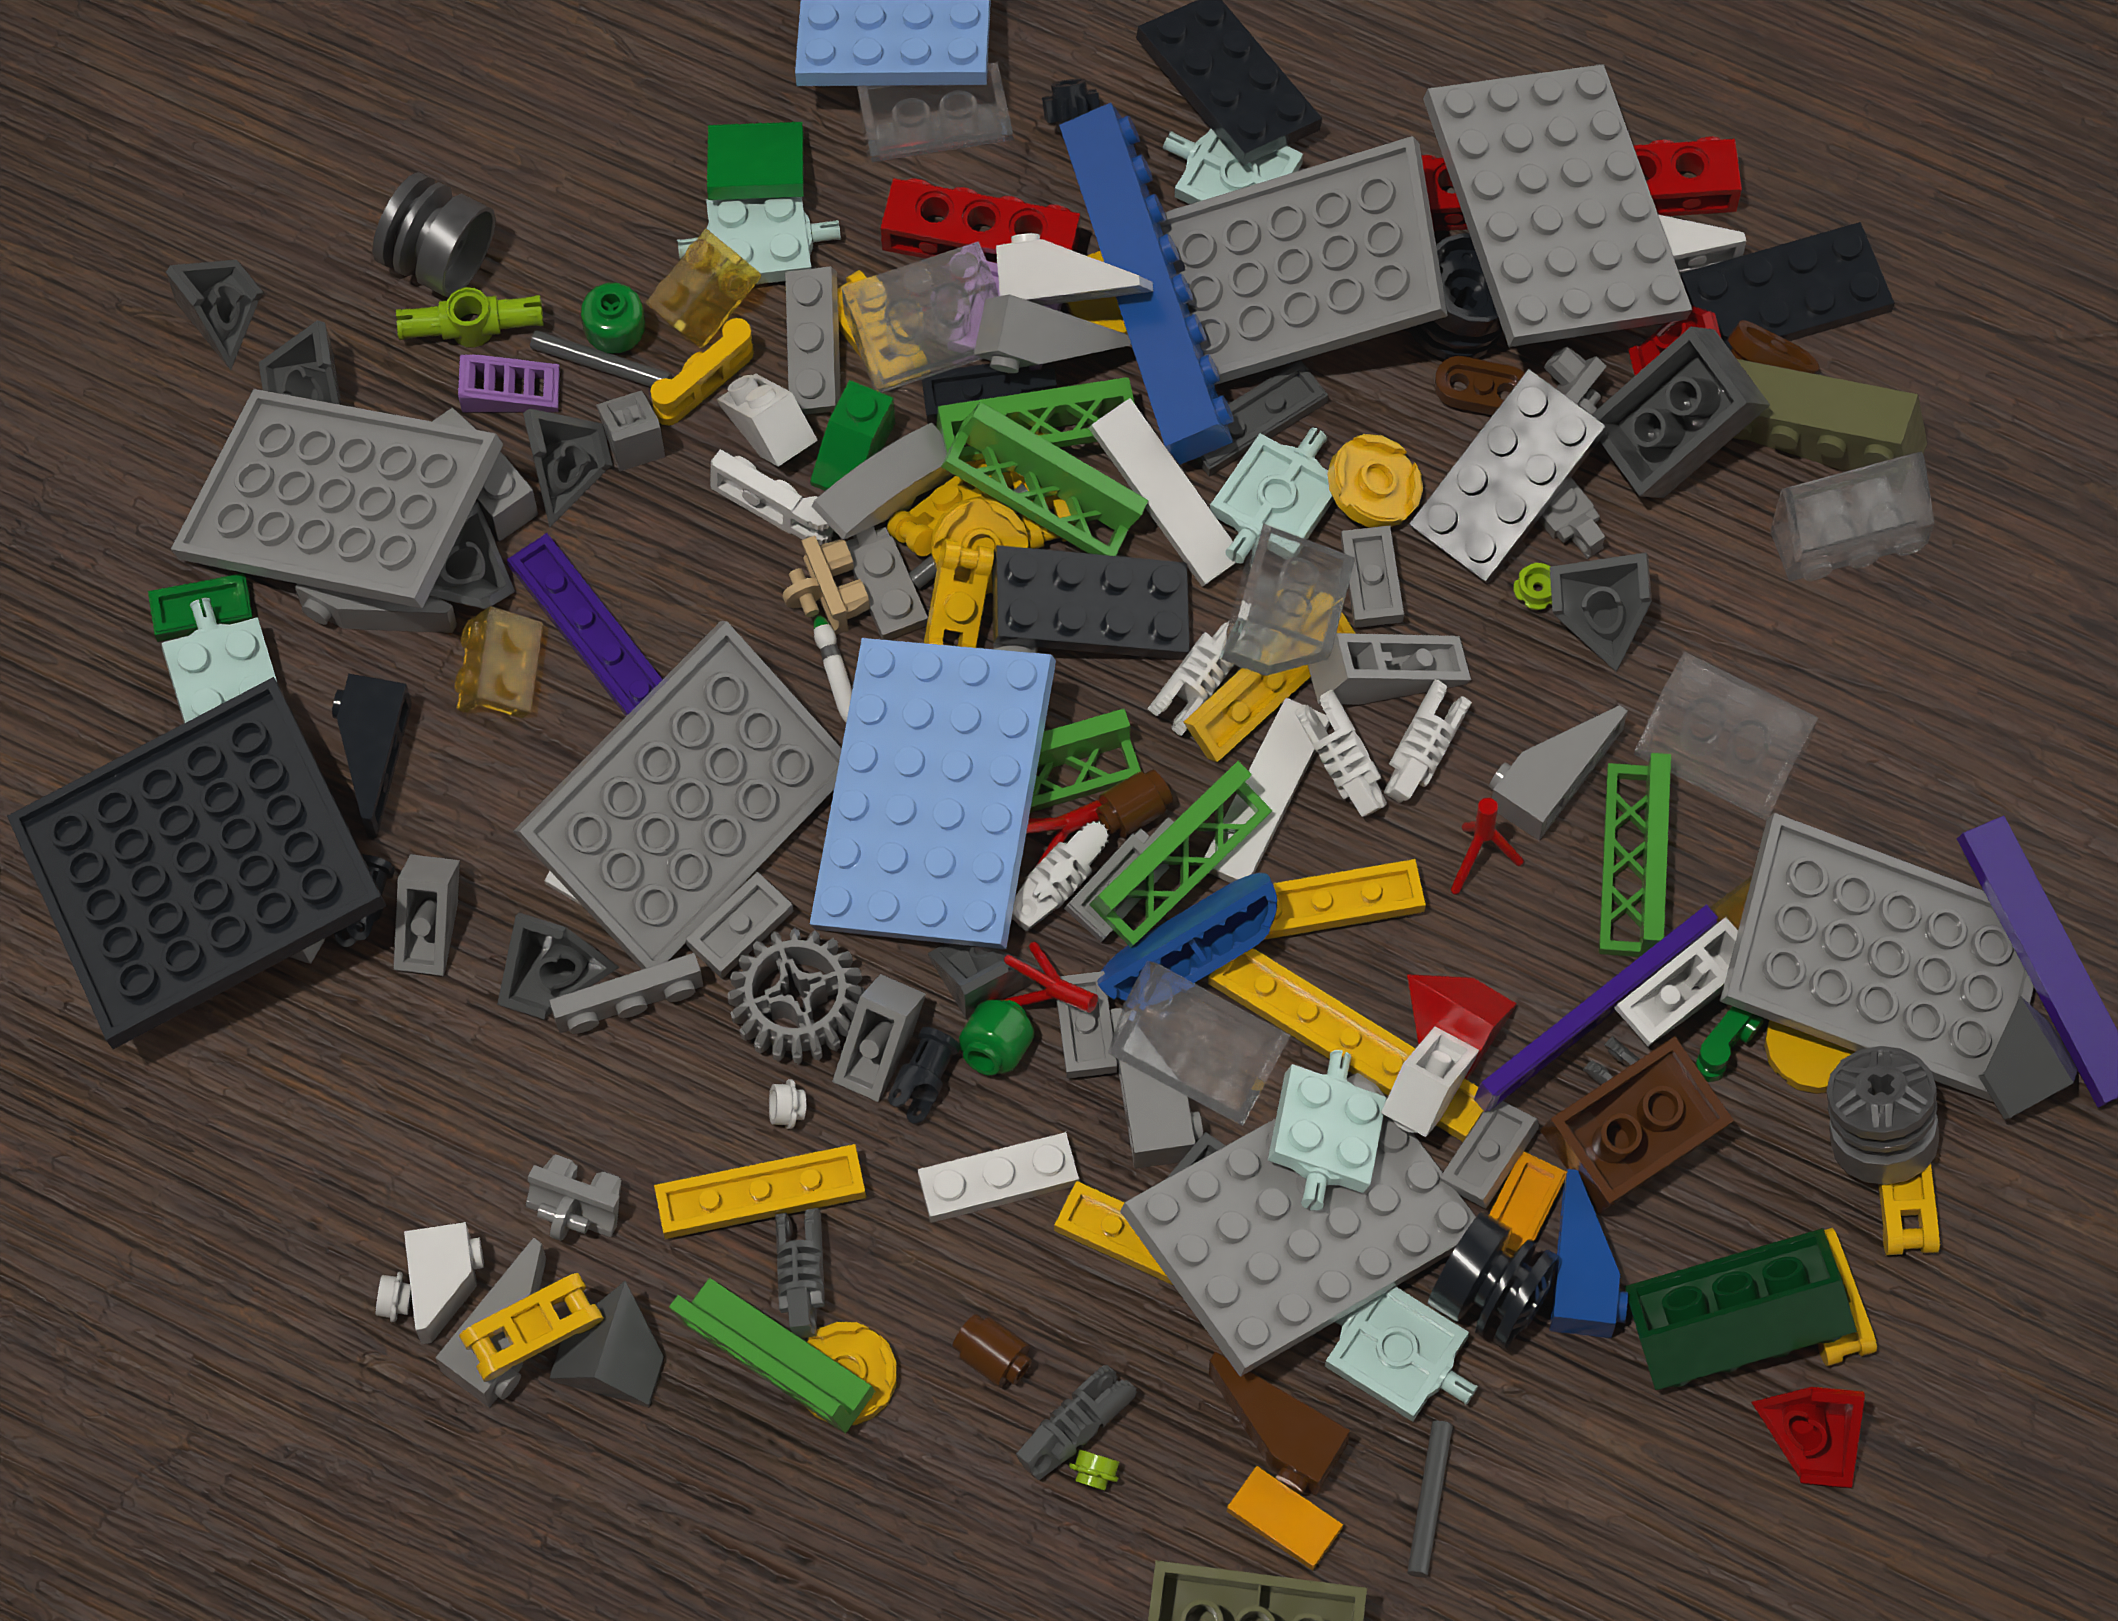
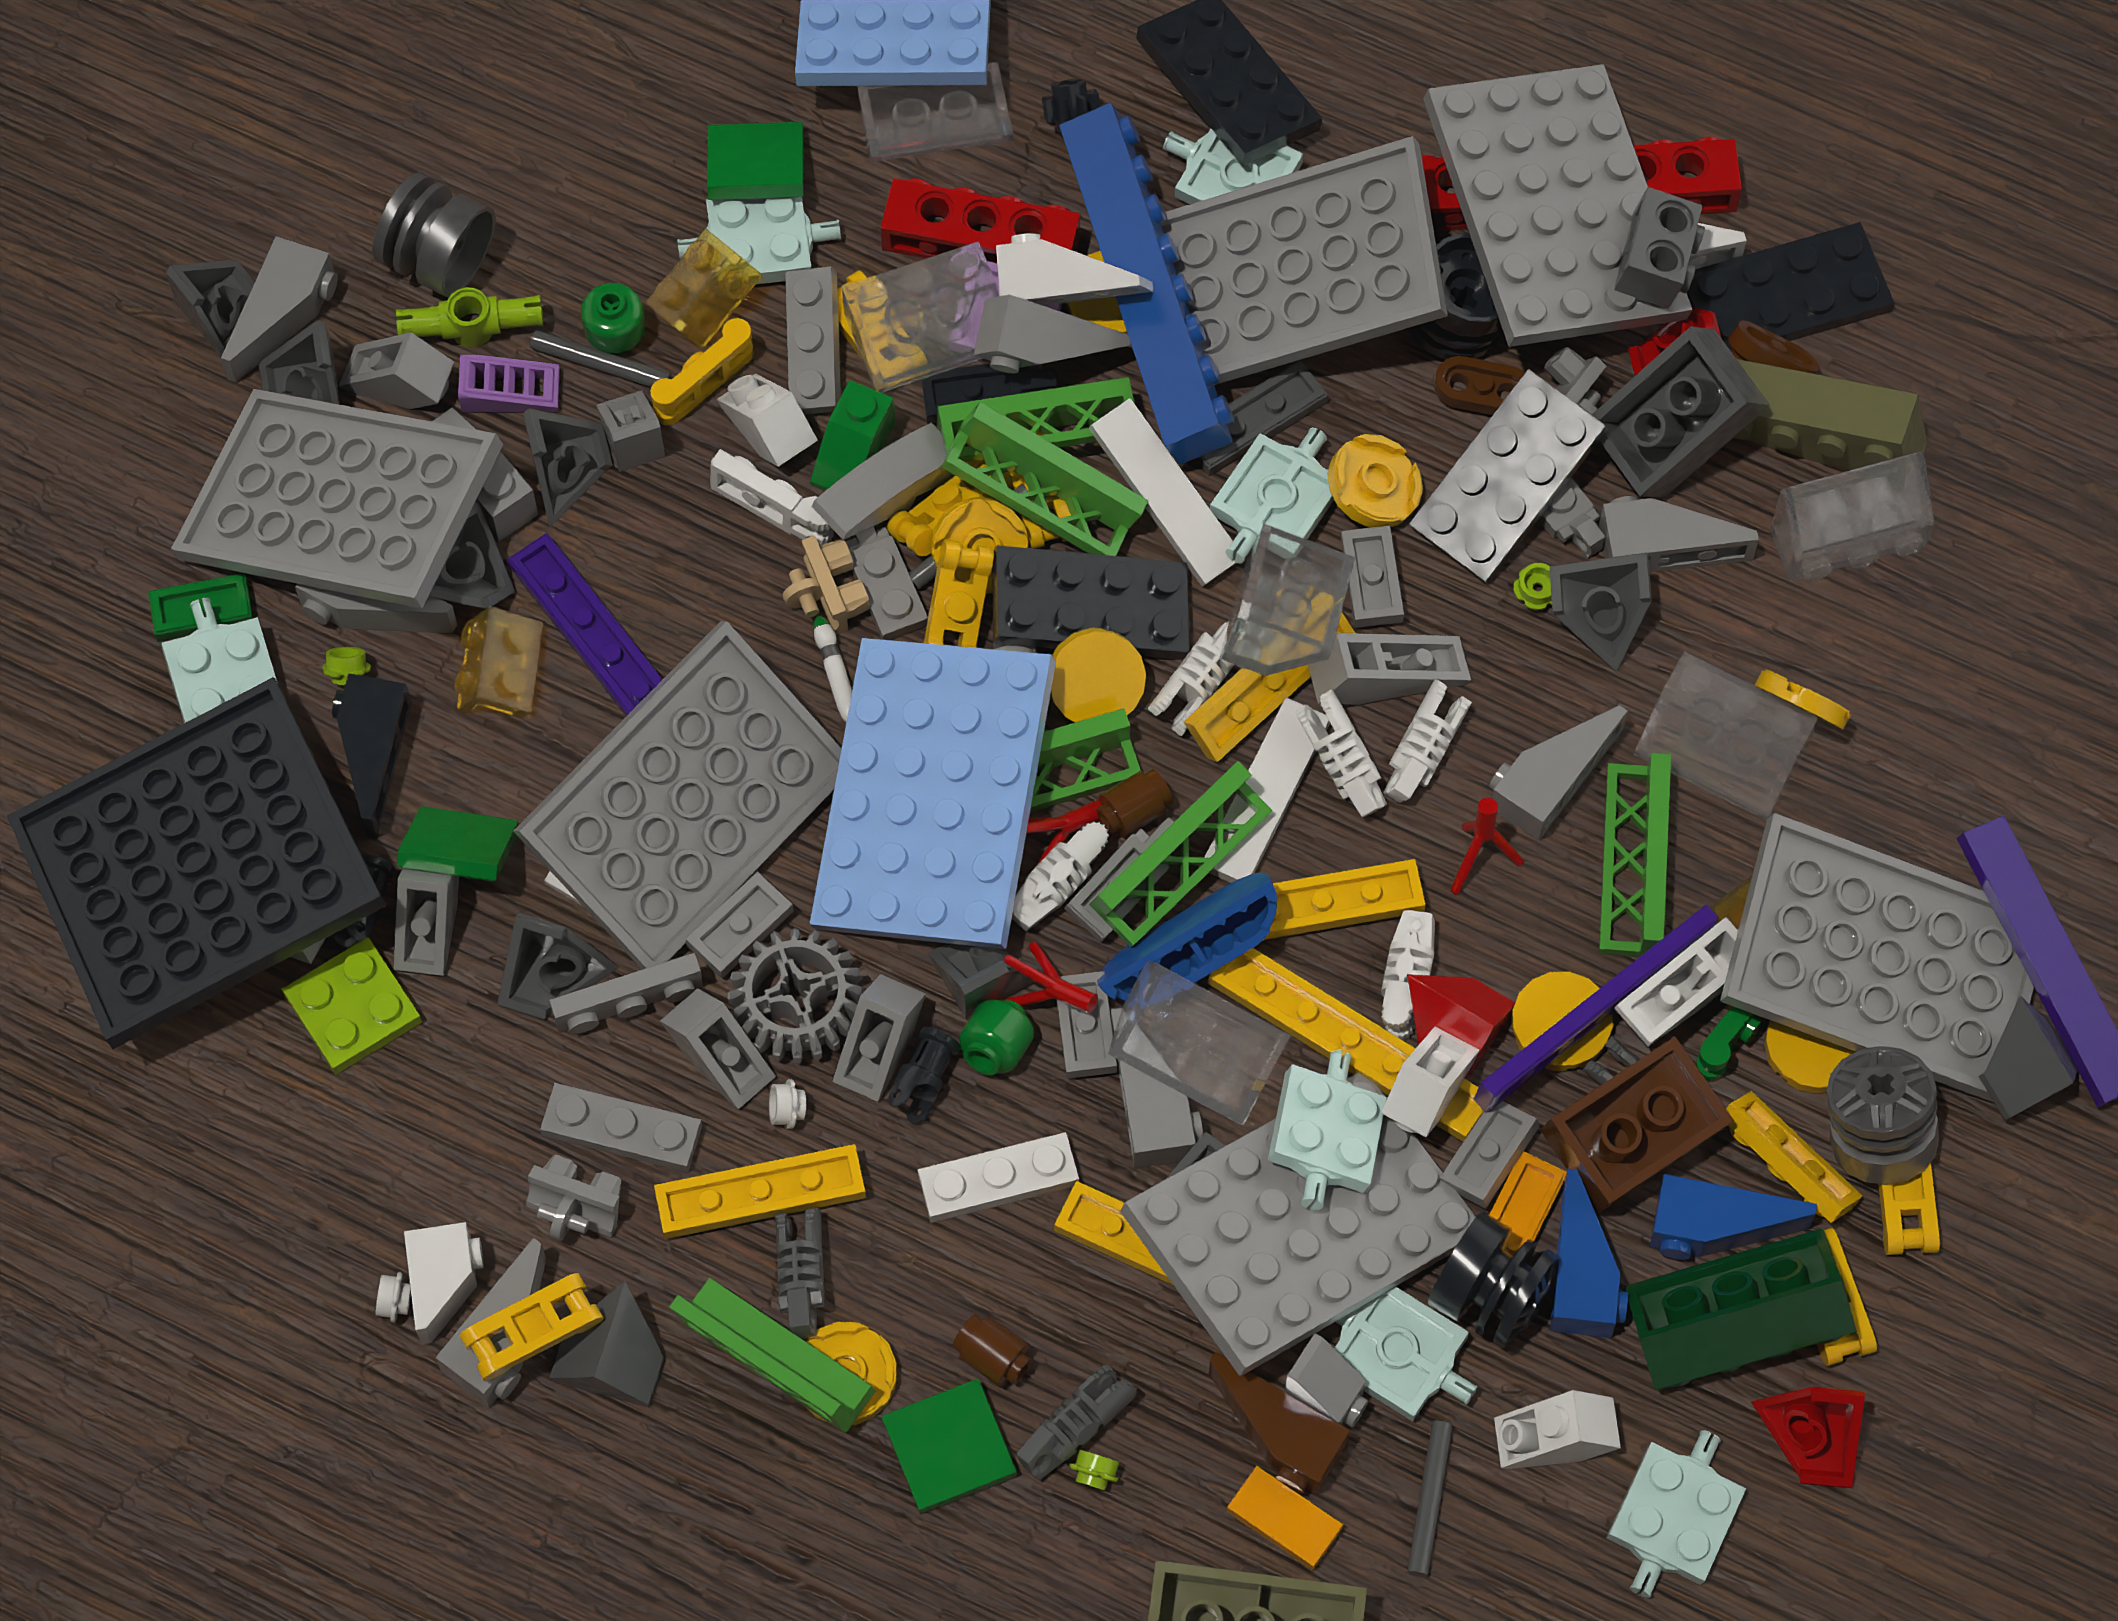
none -> light grey slope [221,236,338,383]
none -> lime plate [282,937,422,1075]
none -> lime plate [322,647,371,685]
none -> light grey slope [339,332,454,409]
none -> green tile [397,806,518,881]
none -> light grey plate [540,1083,702,1173]
none -> light grey slope [660,988,776,1109]
none -> green tile [881,1378,1017,1515]
none -> yellow tile [1050,628,1146,723]
none -> light grey slope [1285,1333,1368,1428]
none -> white hinge [1381,910,1435,1041]
none -> white slope [1494,1390,1621,1469]
none -> yellow tile [1511,972,1613,1071]
none -> light grey slope [1599,496,1759,572]
none -> light aqua plate [1606,1430,1746,1598]
none -> dark grey brick [1614,187,1705,309]
none -> blue slope [1649,1174,1817,1260]
none -> yellow plate [1726,1091,1863,1223]
none -> yellow tile [1754,669,1851,730]

